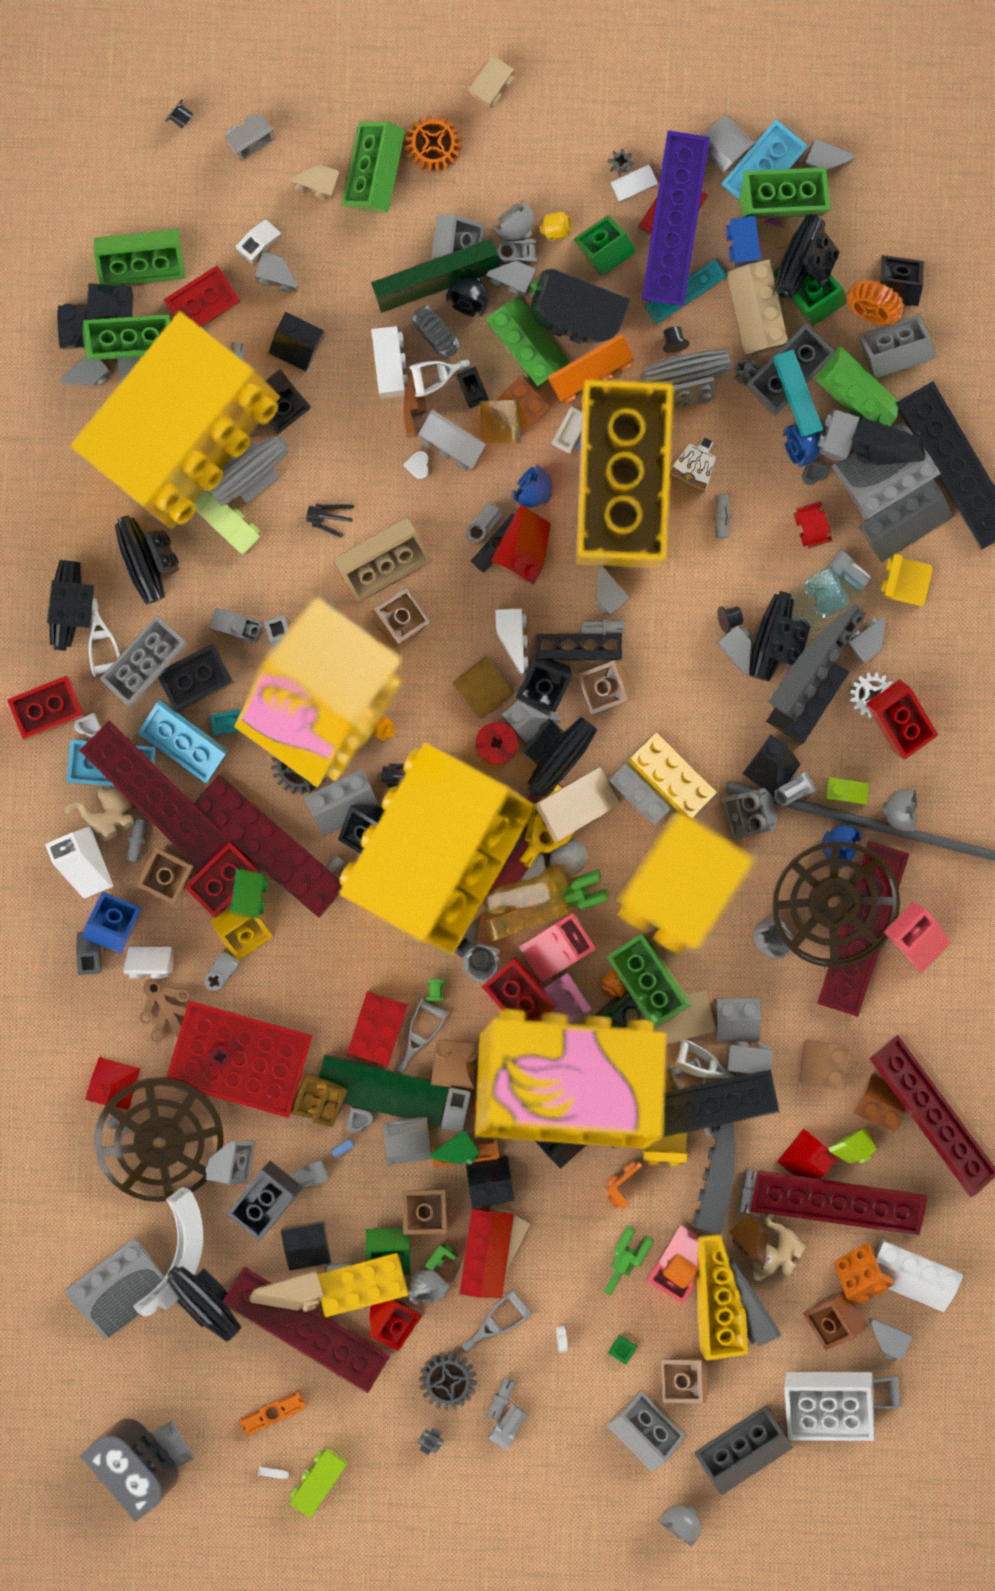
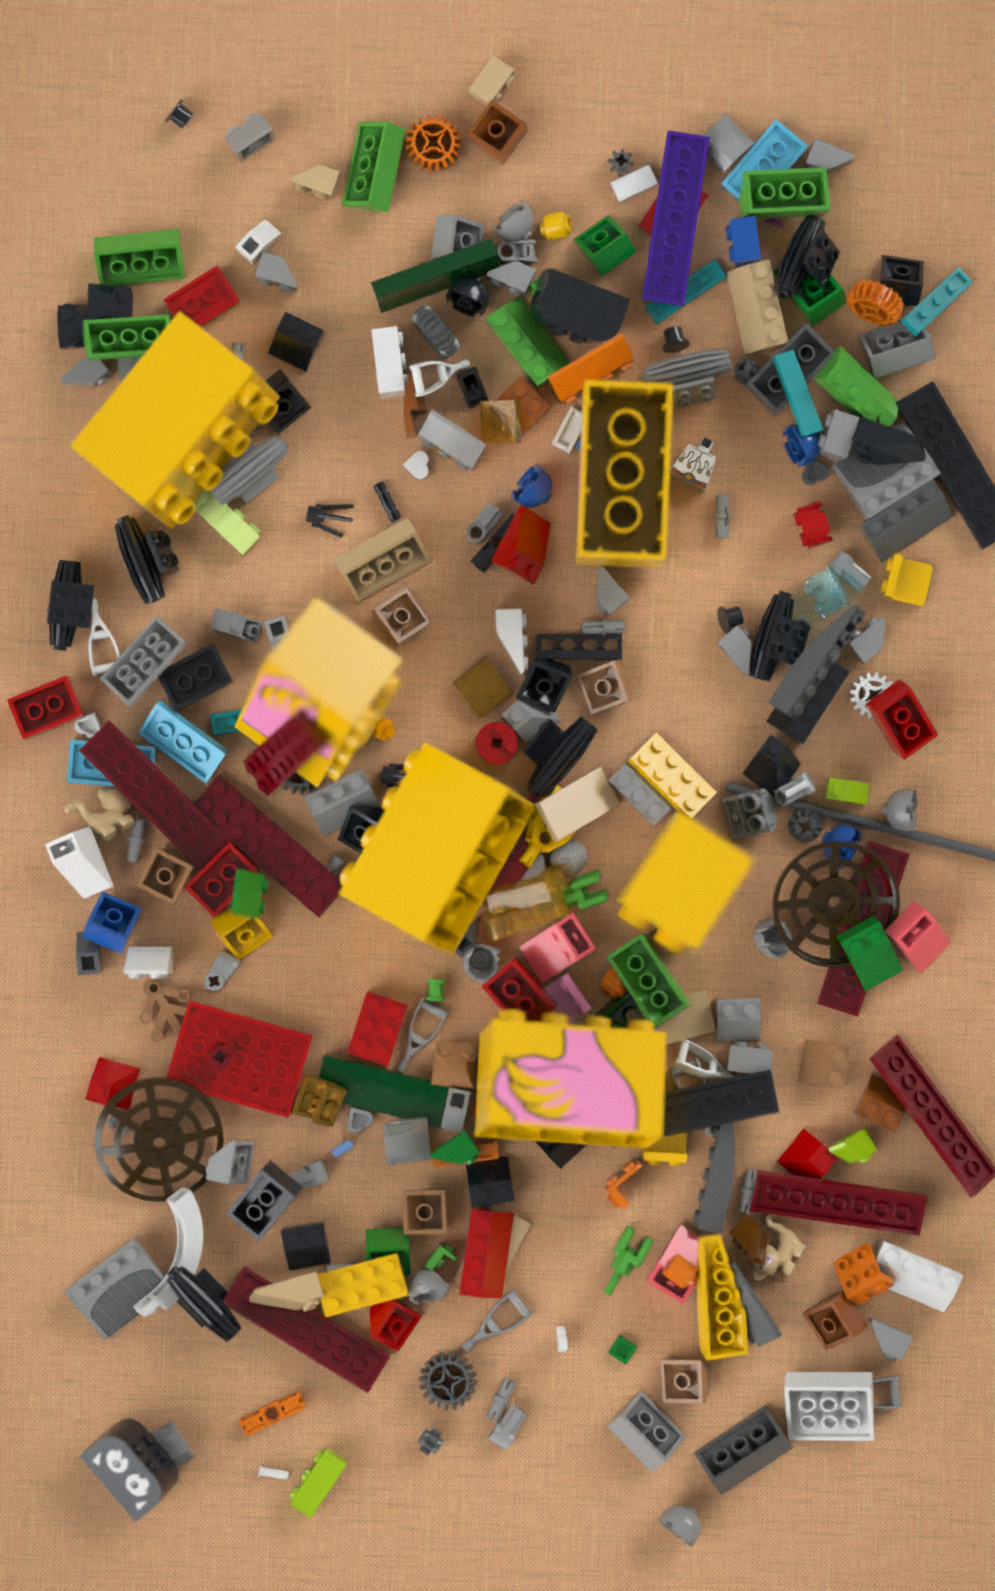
none -> dark red plate [243,708,327,796]
none -> black axle [374,481,401,522]
none -> dark orange slope [467,100,528,165]
none -> dark grey gear [788,809,823,843]
none -> green slope [836,916,903,991]
none -> teal tile [901,267,973,336]

